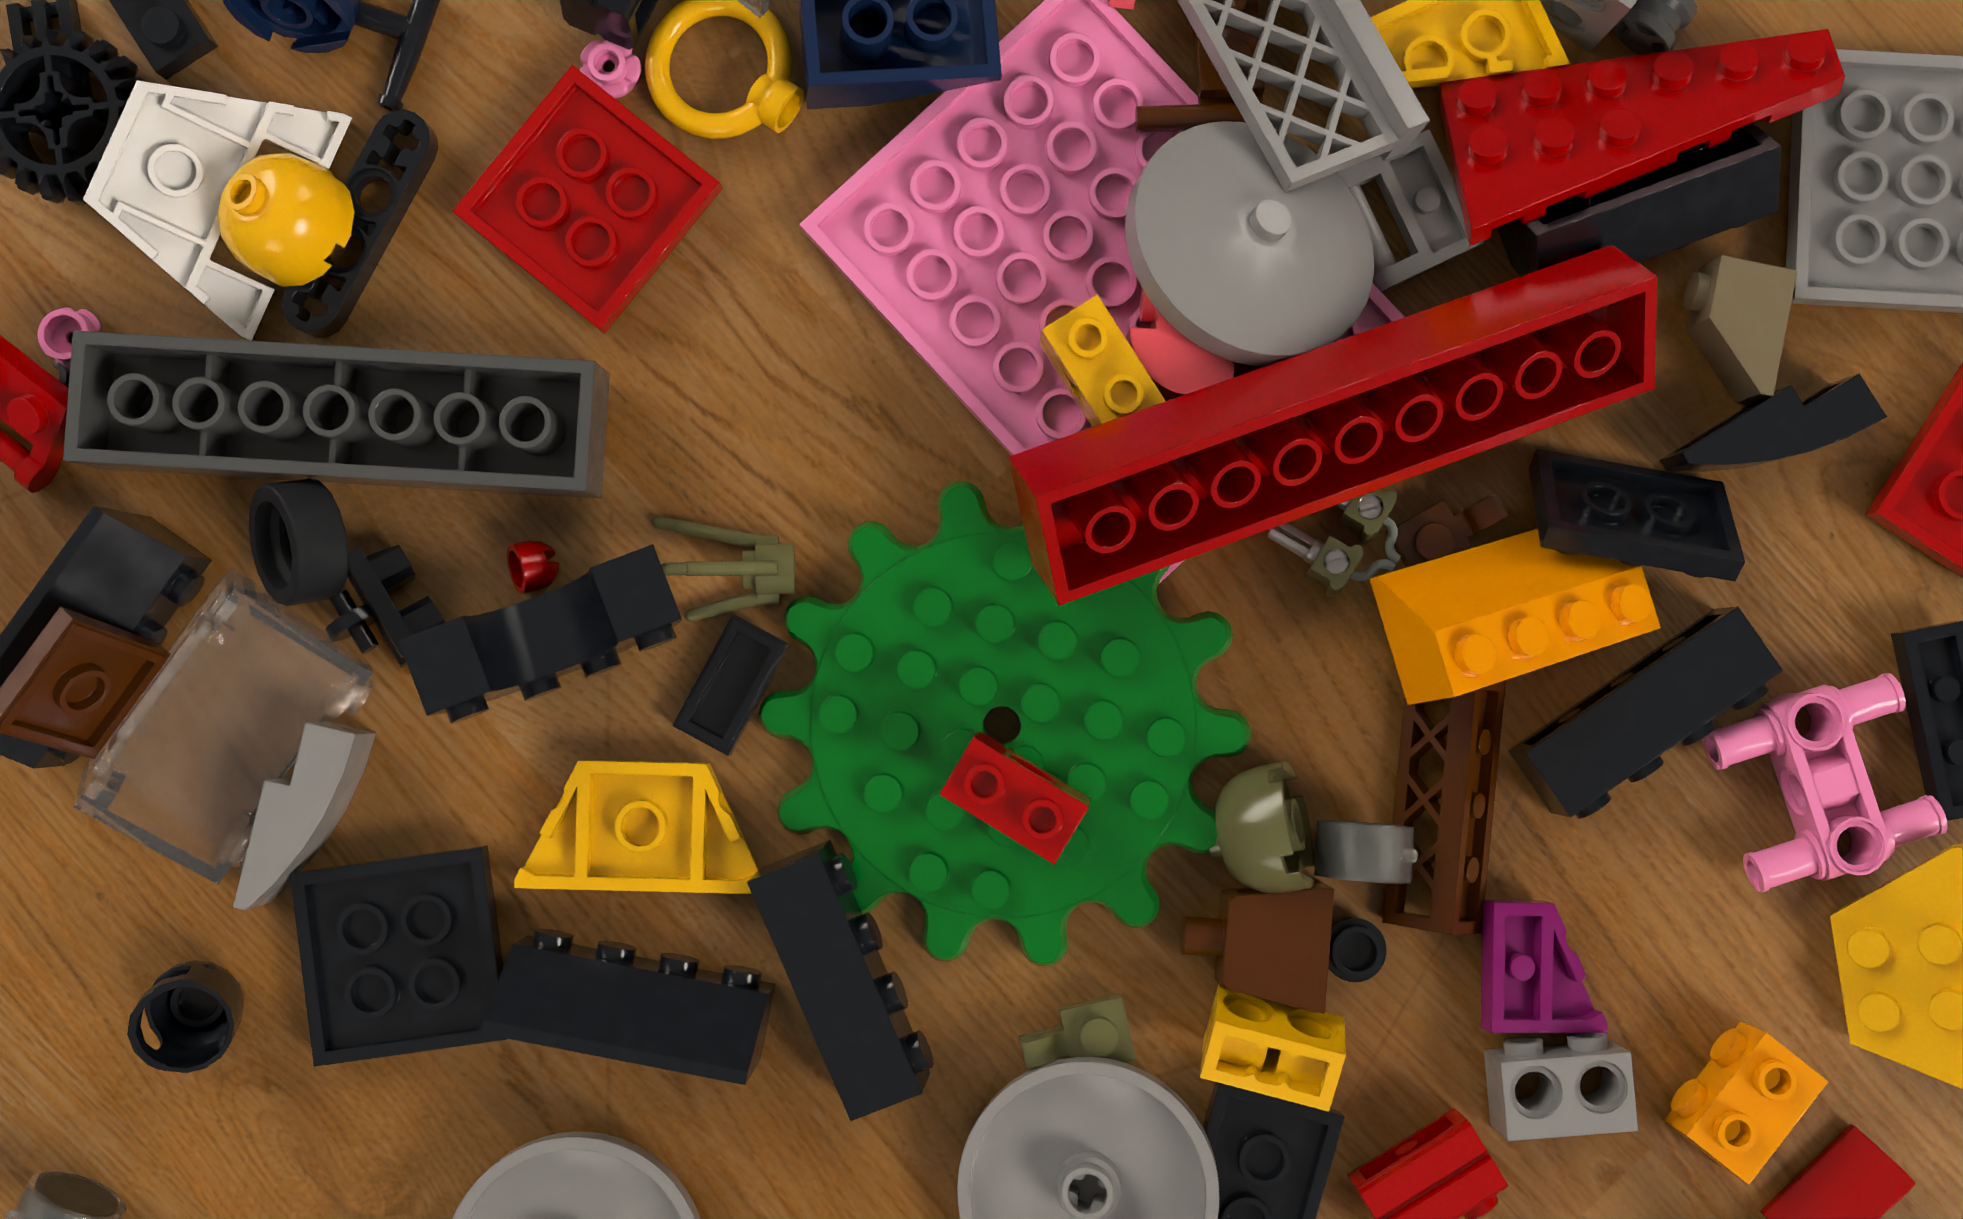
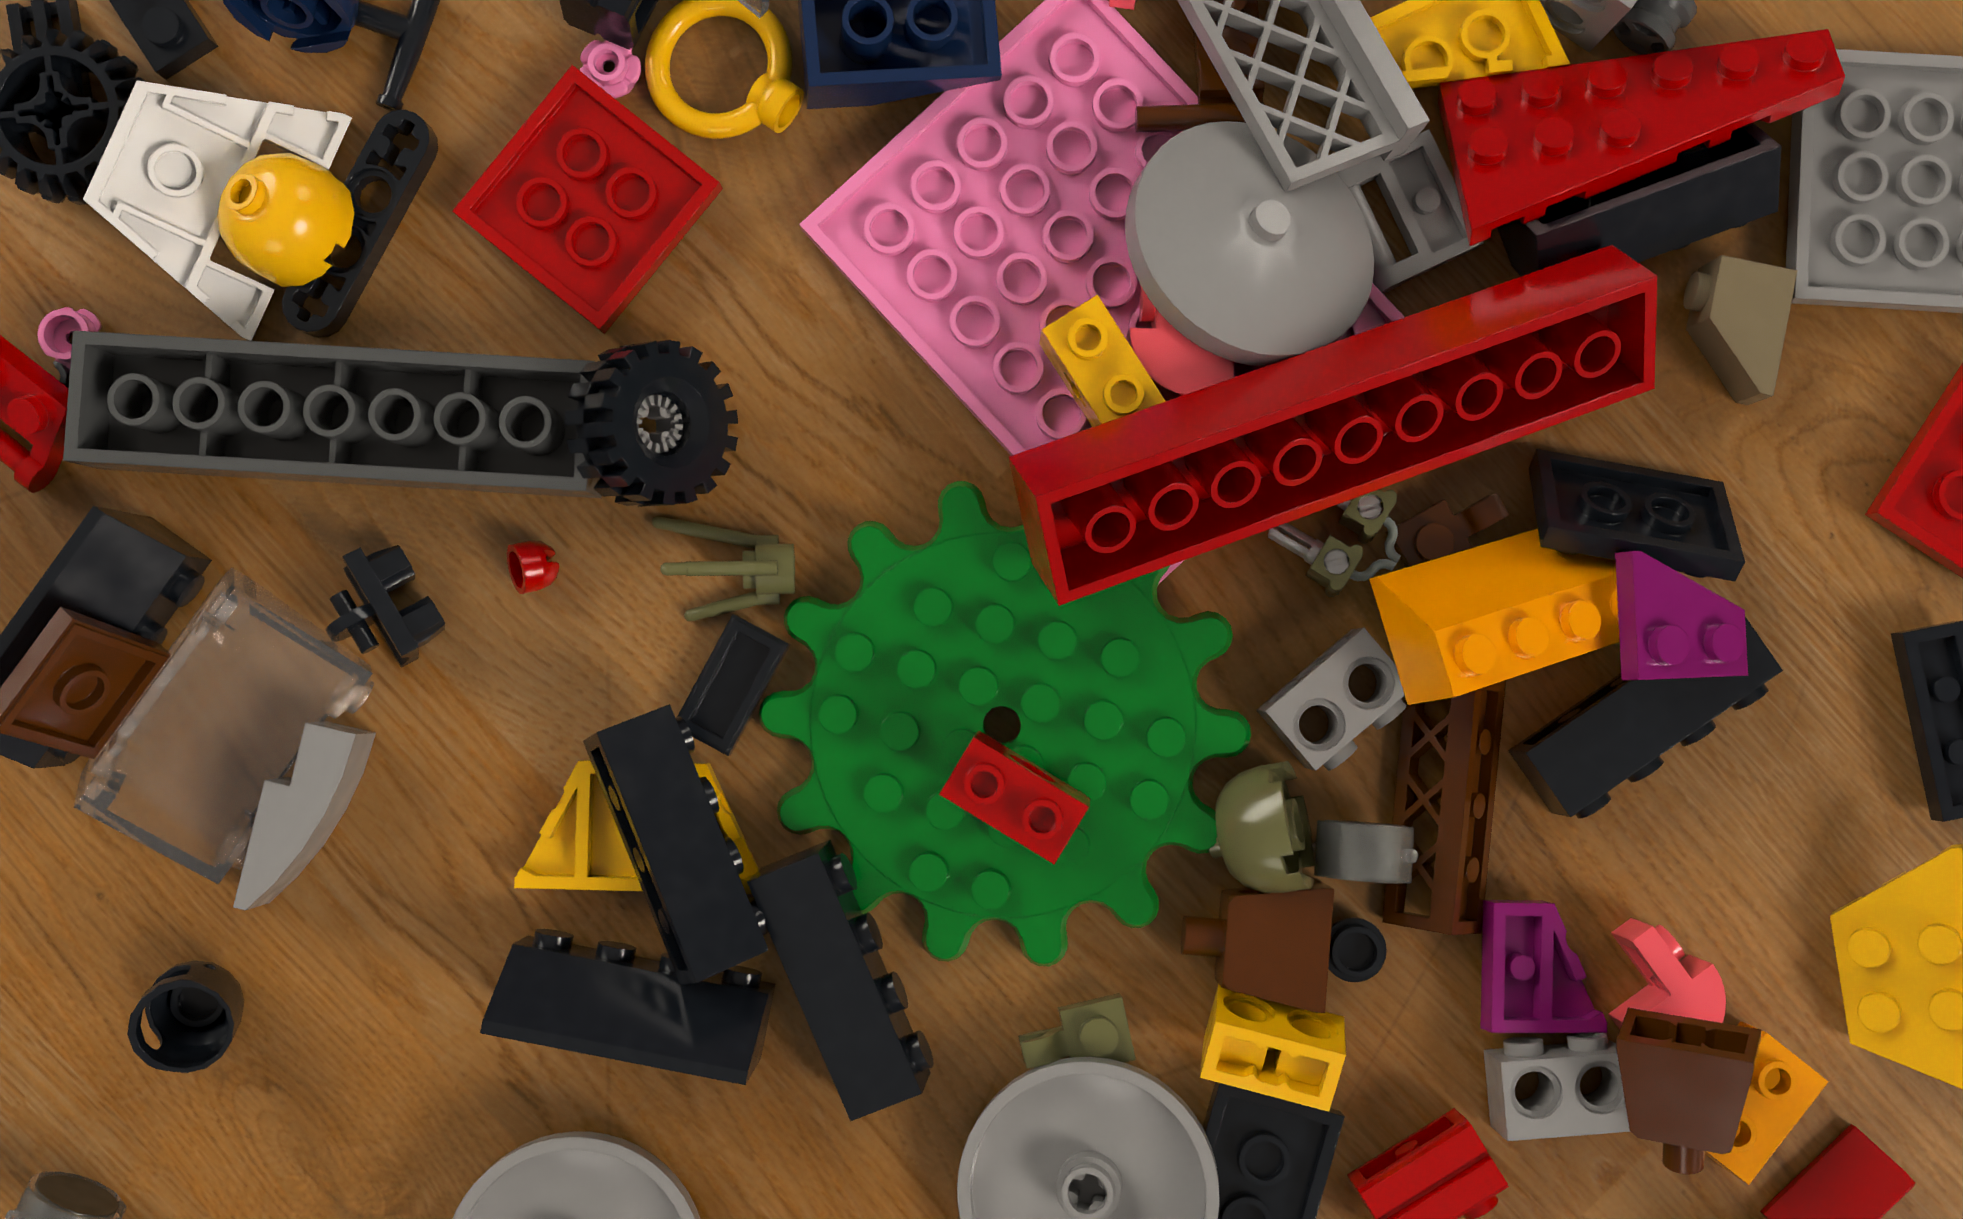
black tyre [249,478,349,606] -> none
black plate [290,845,507,1067] -> none
black brick [398,544,682,724] -> none
black slope [1660,373,1887,472] -> none
bright pink piece [1702,673,1947,893] -> none
none -> black bush [565,340,738,507]
none -> black brick [583,704,769,984]
none -> light grey brick [1256,628,1407,771]
none -> coral brick [1608,918,1726,1030]
none -> magenta wing [1615,551,1748,681]
none -> reddish brown torso [1616,1008,1762,1175]

